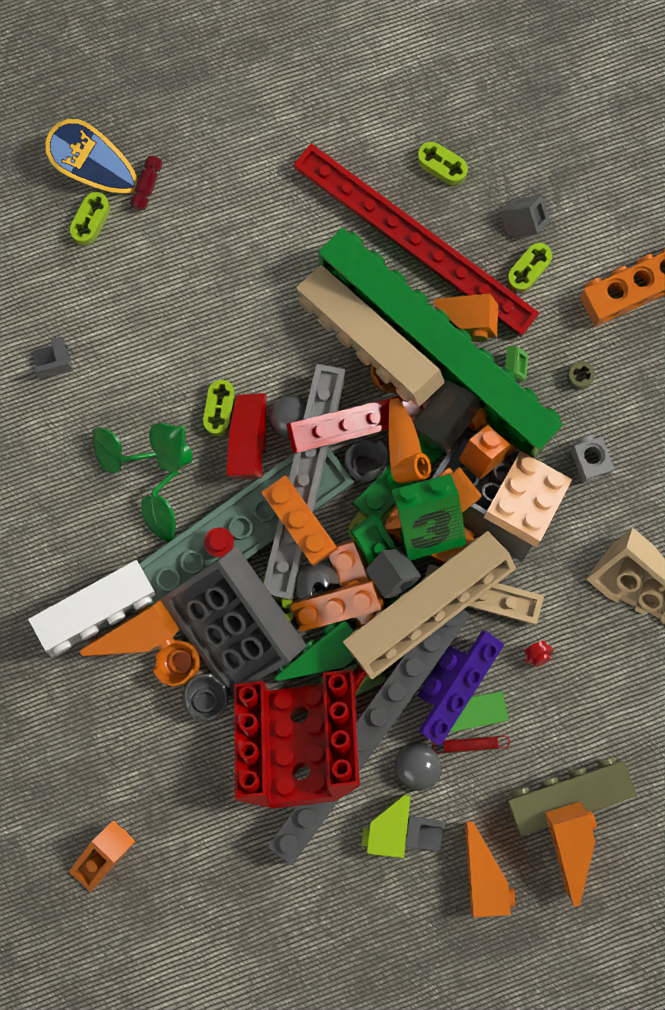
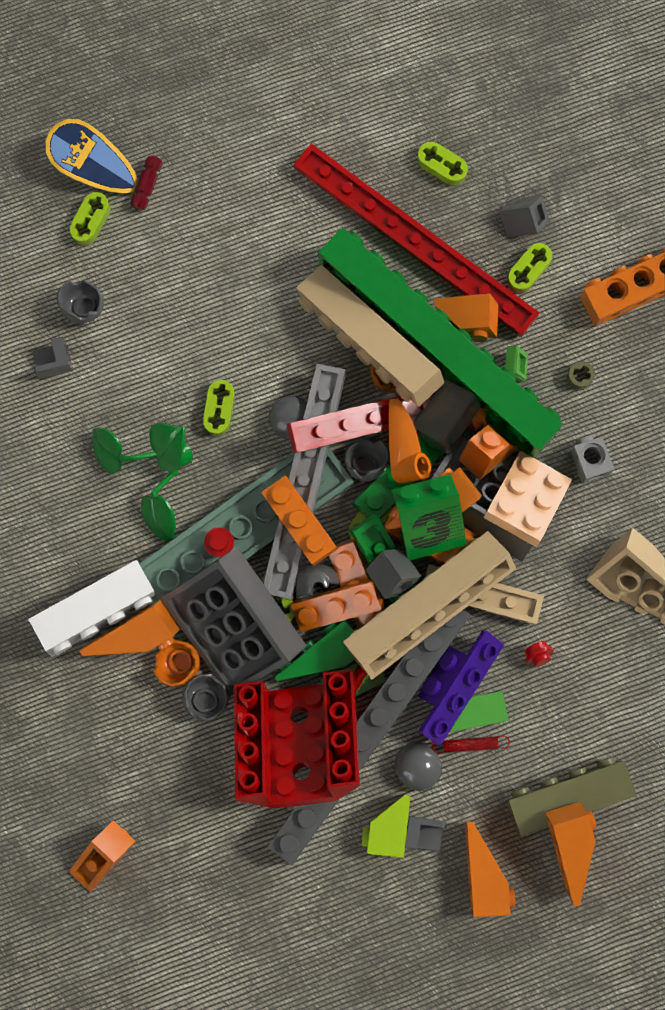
red slope [227,393,267,480] -> none
none -> dark grey hair [56,280,104,324]

